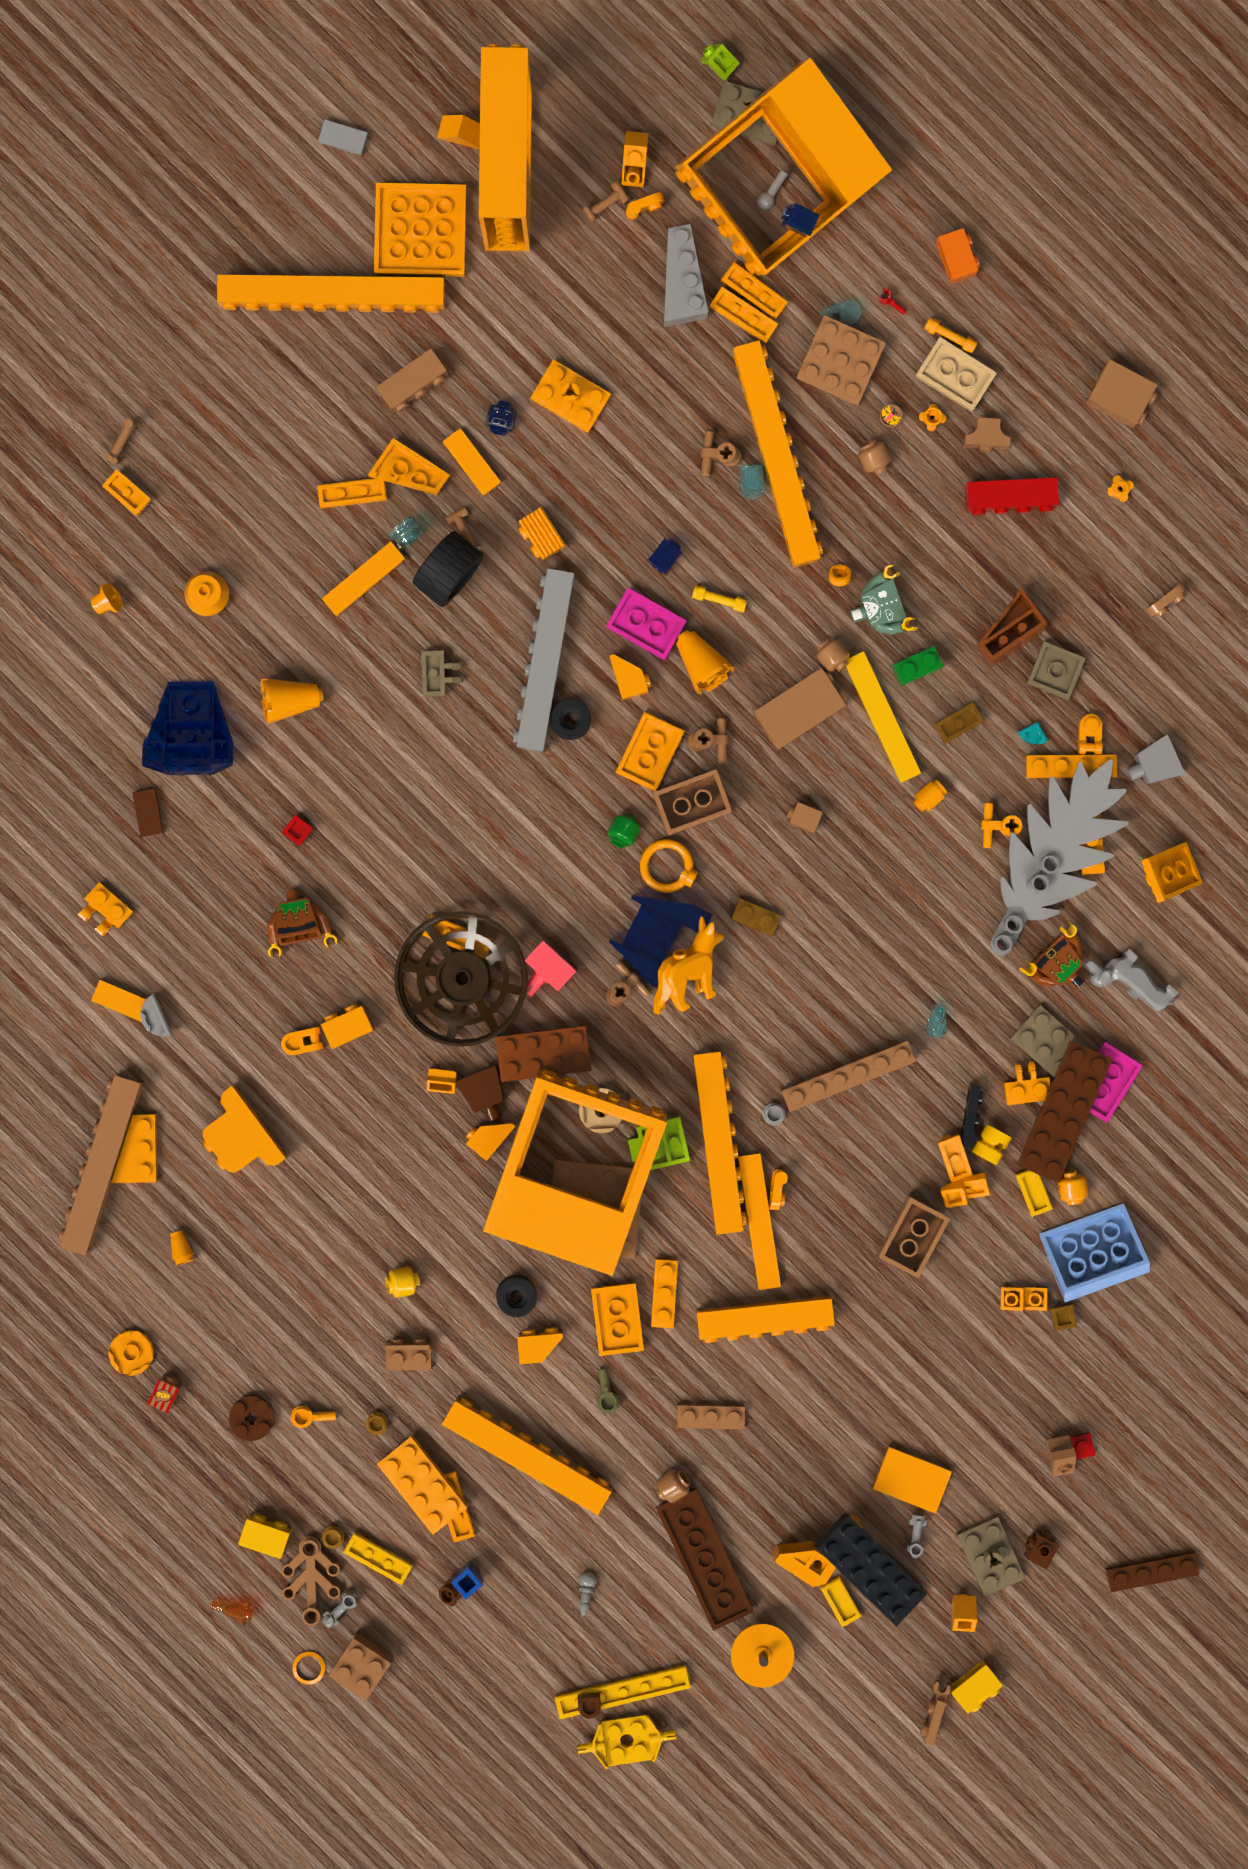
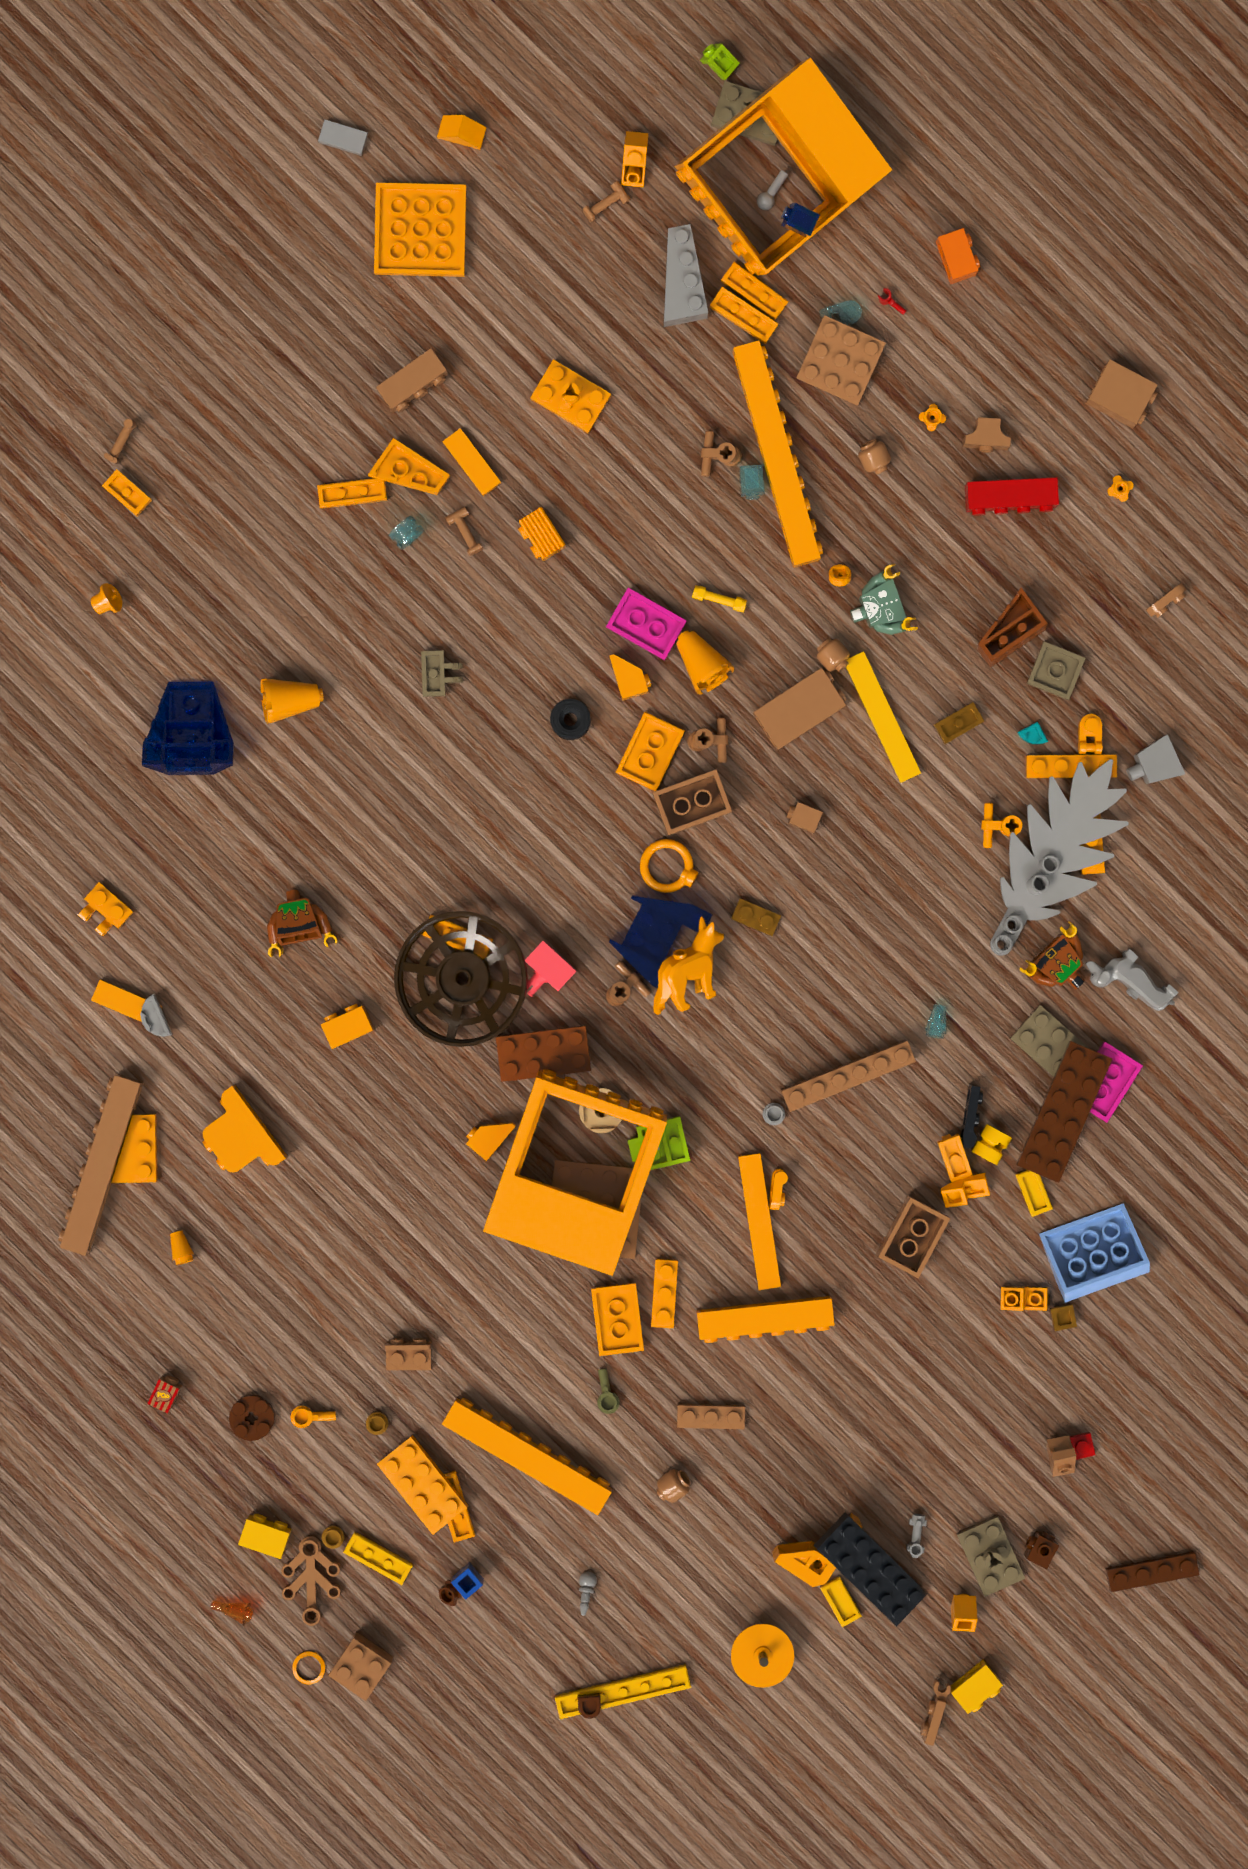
light orange tile [108,1330,155,1376] -> none
reddish brown tile [133,789,164,837] -> none
light orange cone [184,571,229,616] -> none
light orange brick [217,275,445,313] -> none
red plate [281,815,314,846] -> none
light orange plate [281,1027,324,1055] -> none
light grey bar [321,1591,358,1629] -> none
light orange tile [322,541,406,617] -> none
yellow head [385,1266,420,1298] -> none
black tyre [412,531,484,607] -> none
light orange piece [426,1068,458,1094] -> none
reddish brown torso [456,1065,504,1122] -> none
light orange panel [479,44,532,251] -> none
clear blue head [485,401,517,436] -> none
black tyre [496,1275,537,1317] -> none
light grey brick [513,569,575,753] -> none
light orange slope [517,1327,563,1364] -> none
yellow plate [577,1714,677,1769] -> none
green head [607,813,640,848] -> none
light orange plate [625,192,665,220] -> none
clear blue brick [648,538,682,576] -> none
reddish brown plate [656,1488,754,1631] -> none
light orange brick [693,1051,747,1235] -> none
light orange tile [872,1446,952,1514] -> none
tile [879,404,902,428] -> none
green brick [891,646,944,687] -> none
light orange brick [913,779,947,812] -> none
tan plate [915,337,997,412] -> none
light orange bar [924,317,978,354] -> none
light orange hinge [1003,1061,1050,1105] -> none
light orange head [1057,1170,1089,1205] -> none
light orange plate [1141,842,1203,903] -> none

